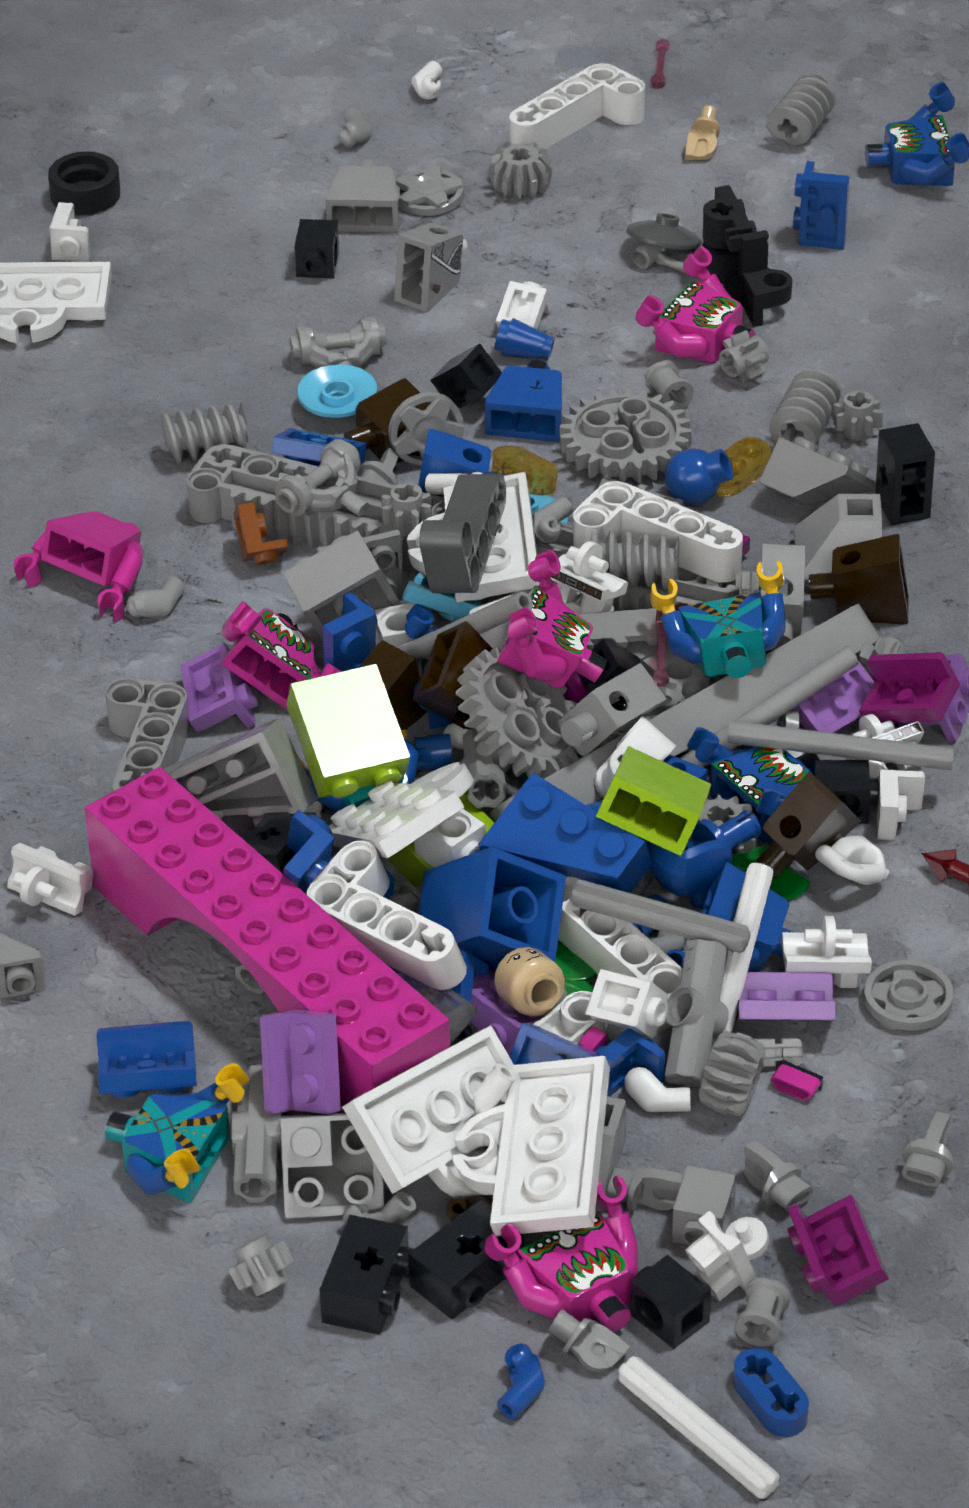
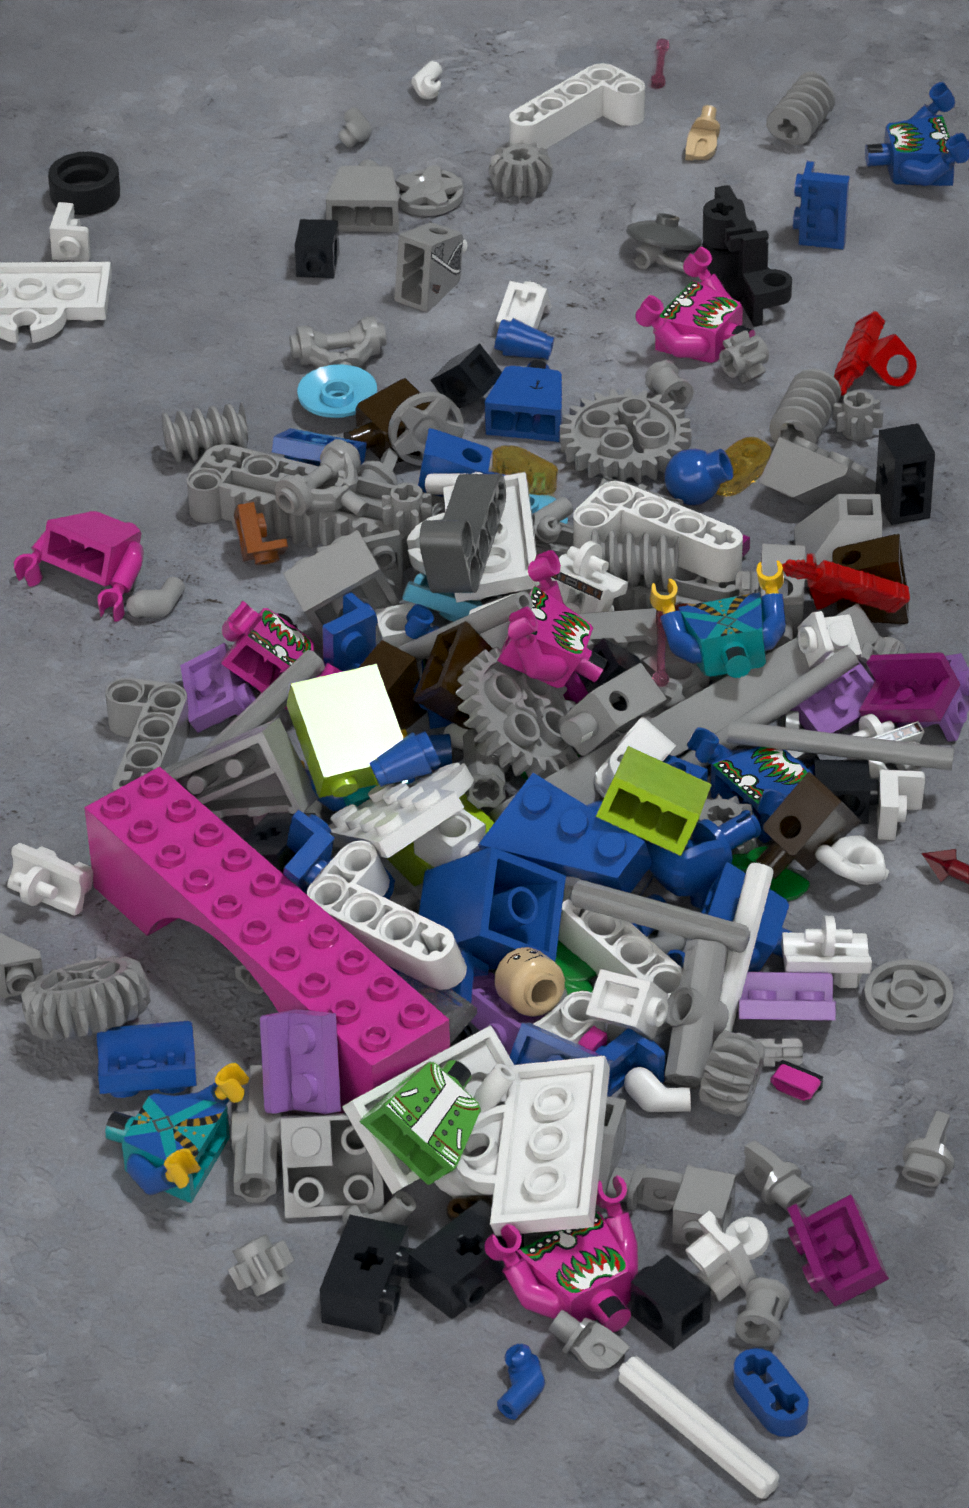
none -> light grey gear [21,955,151,1041]
none -> light grey axle [201,650,325,752]
none -> bright green torso [359,1060,481,1185]
none -> blue cone [369,731,441,787]
none -> red piece [782,553,910,613]
none -> white bracket [797,611,862,668]
none -> red piece [834,311,917,396]

